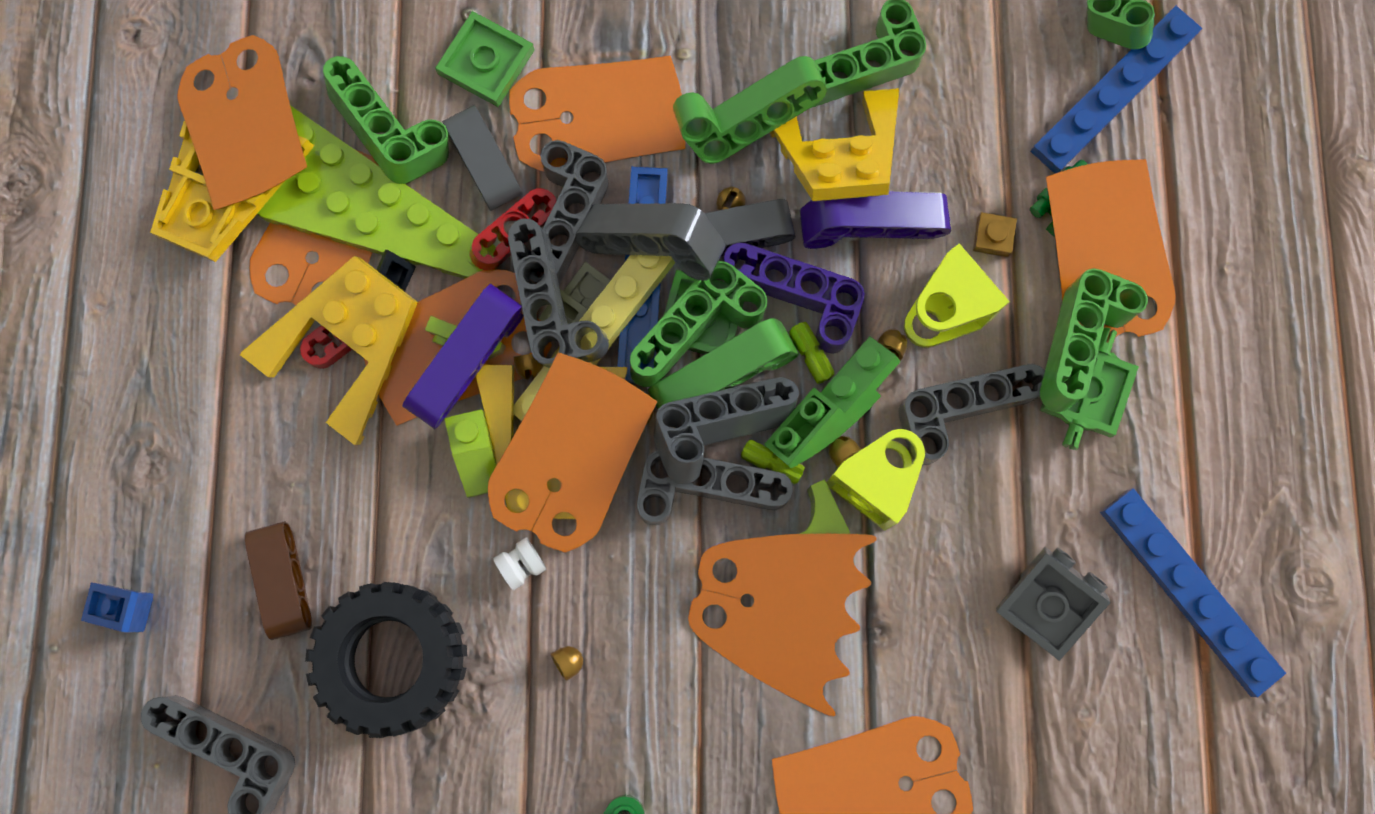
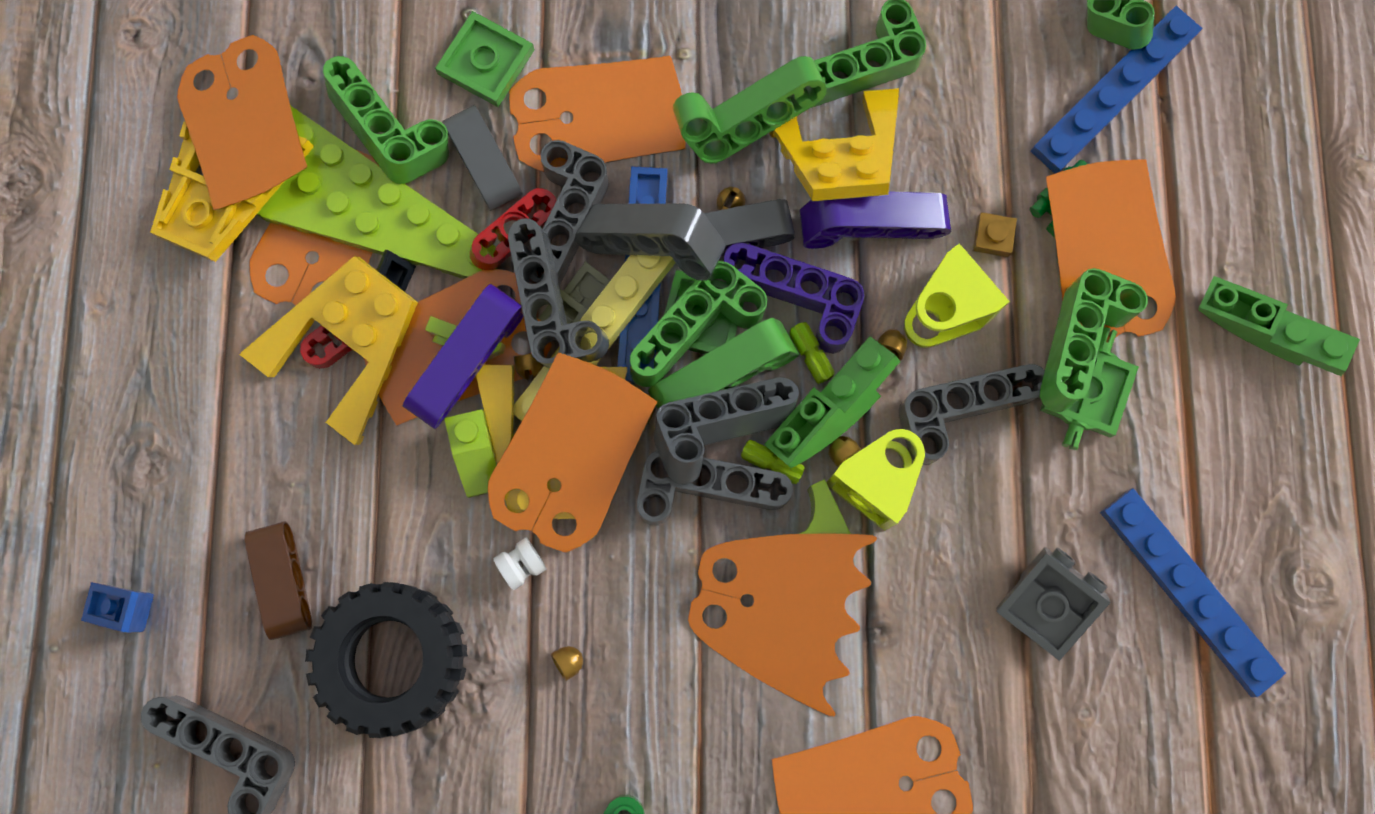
none -> bright green slope [1198,276,1360,376]

